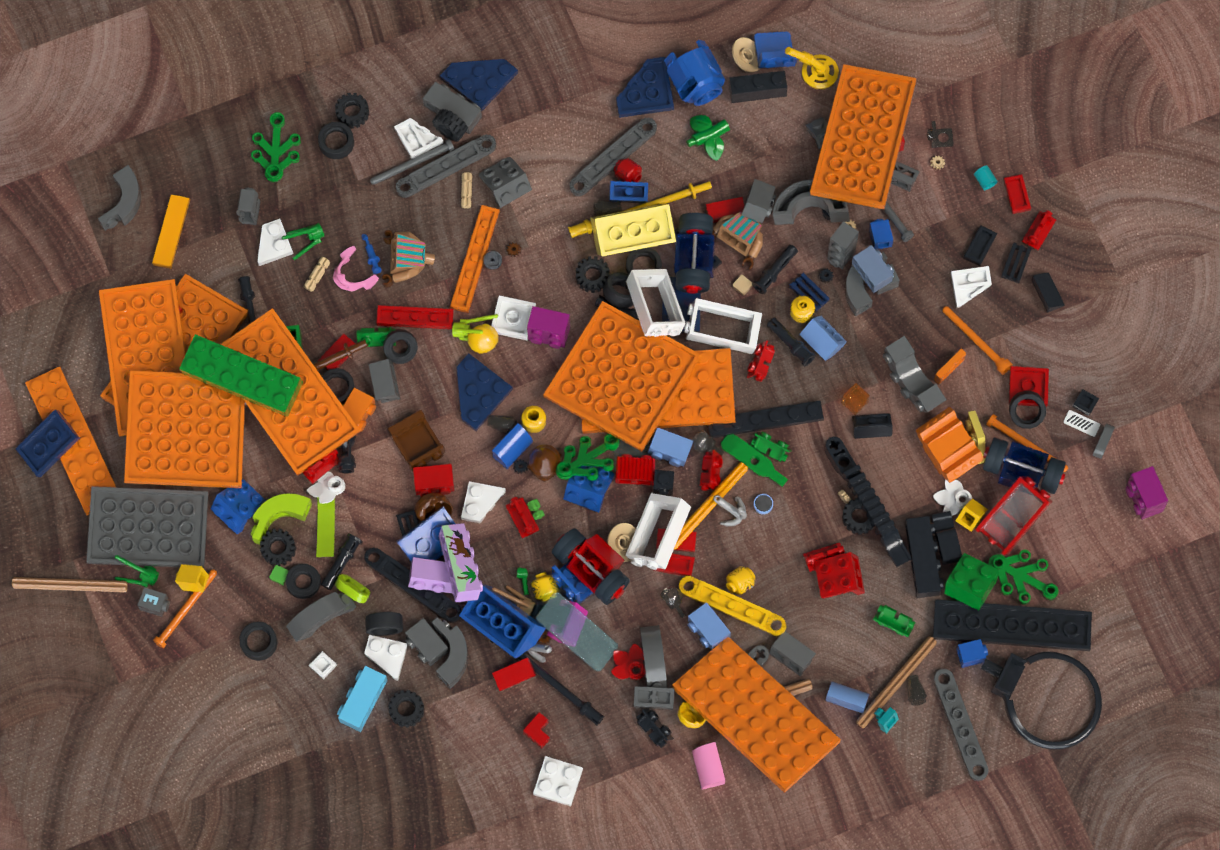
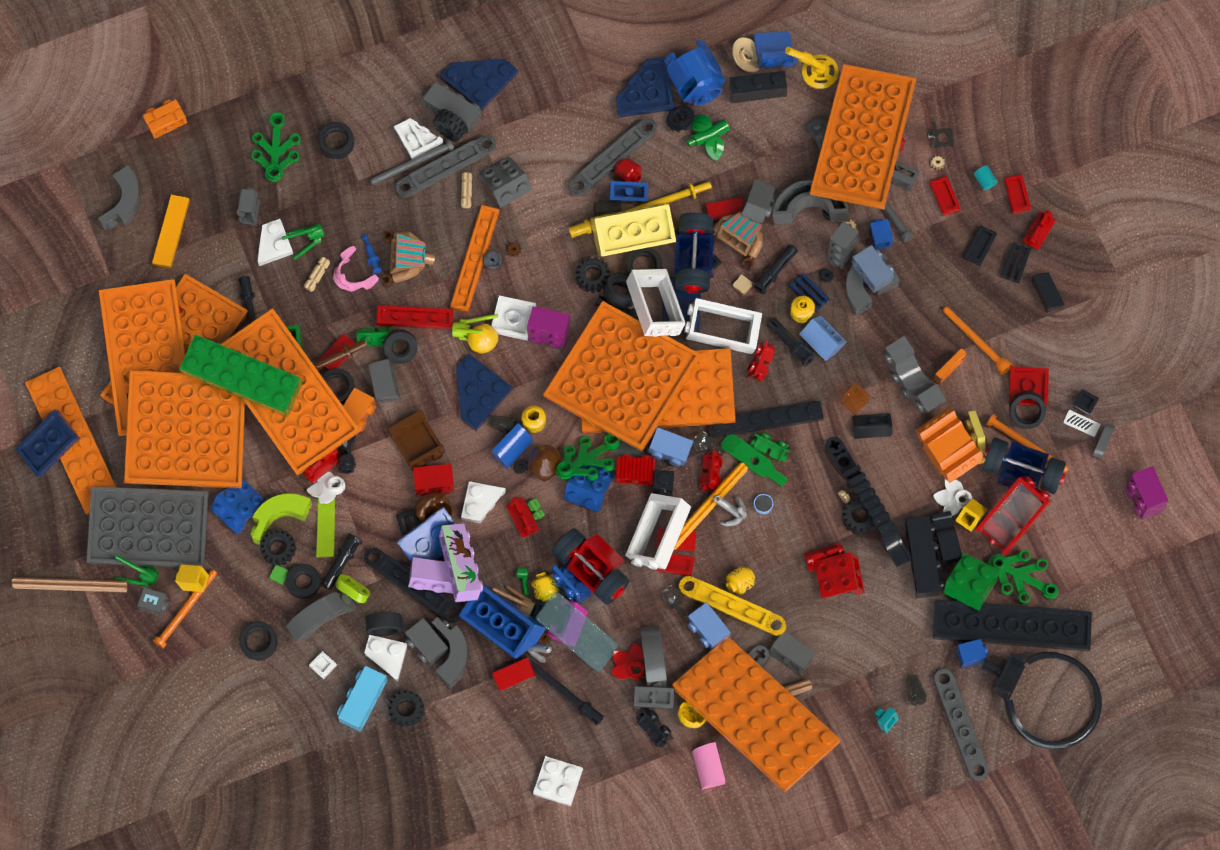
black tyre [335,93,369,129] -> none
red piece [523,712,550,749] -> none
tan dish [607,523,636,562] -> none
medium blue brick [826,681,869,713] -> none
medium nougat axle [856,636,937,728] -> none
green hinge [873,605,916,637] -> none
white wing [951,266,992,308] -> none
none -> orange brick [142,99,188,139]
none -> black gear [666,106,696,133]
none -> red tile [929,175,961,216]

